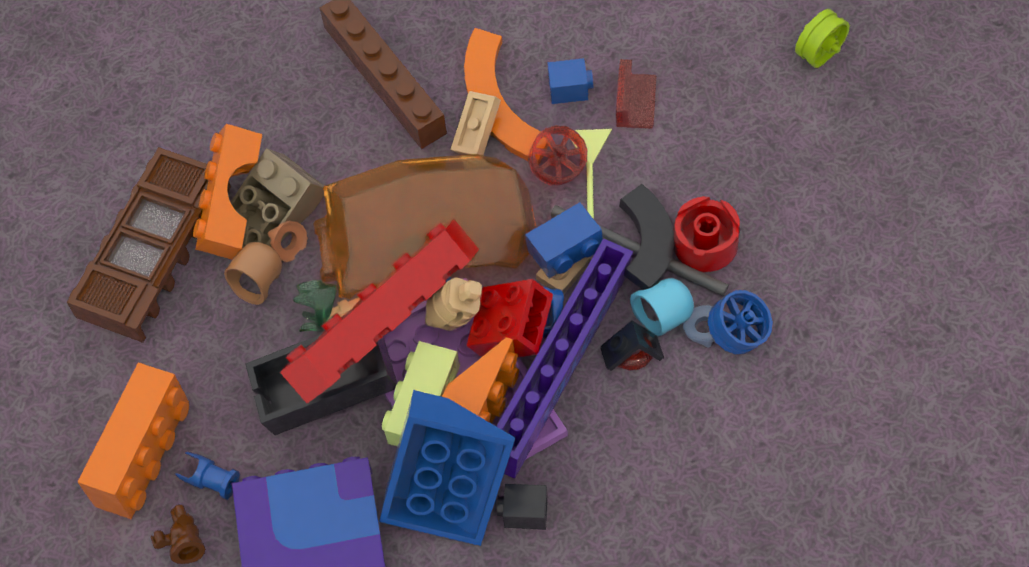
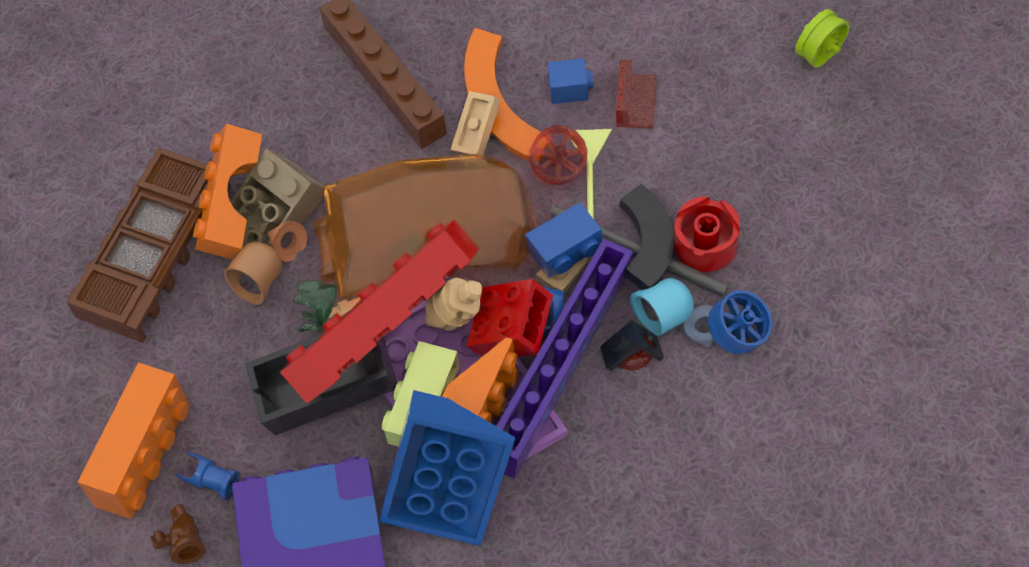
black brick [497,484,548,530] -> none

